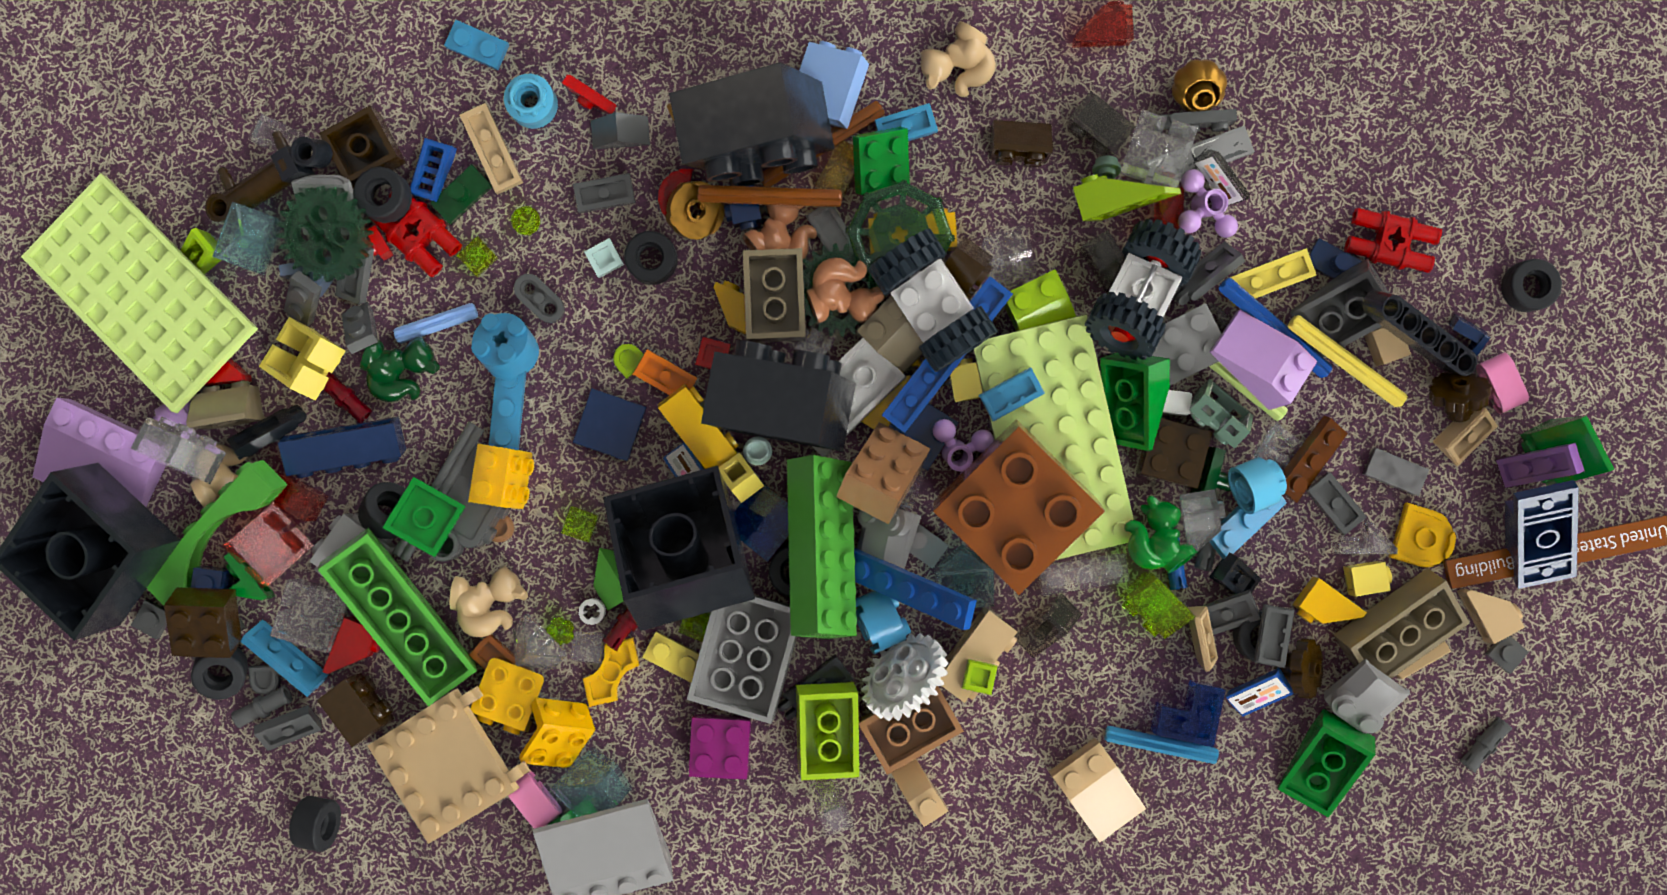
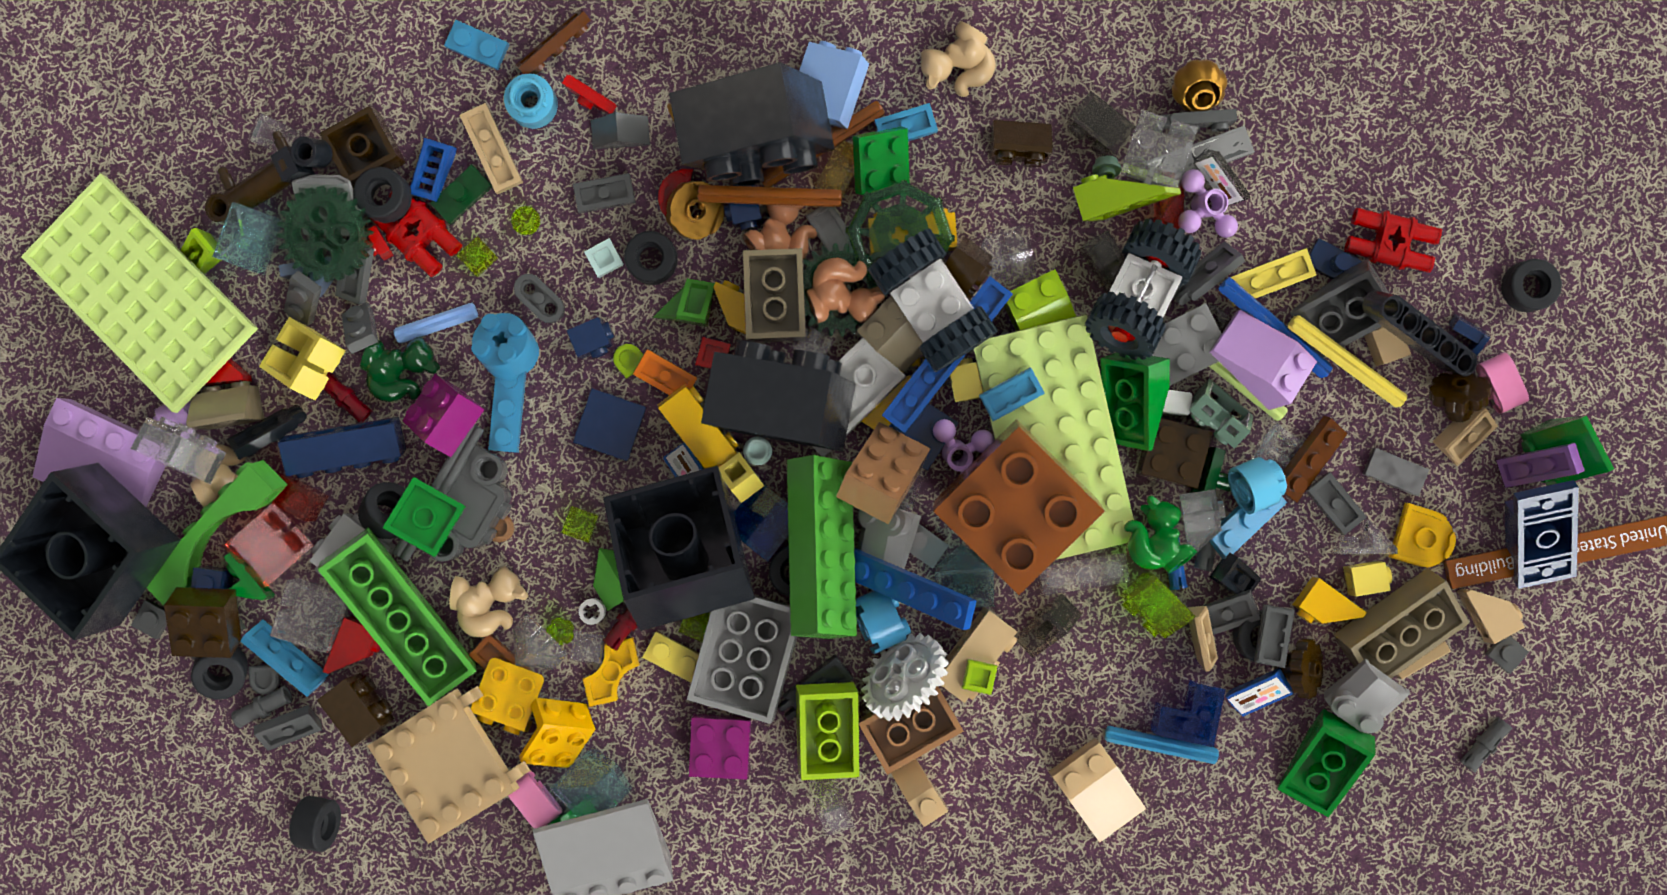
yellow bracket [468,444,534,509] -> none
clear red slope [1072,1,1134,48] -> none
none -> magenta brick [402,373,485,457]
none -> reddish brown plate [515,9,591,75]
none -> dark blue brick [566,317,615,359]
none -> bright green slope [653,278,715,327]

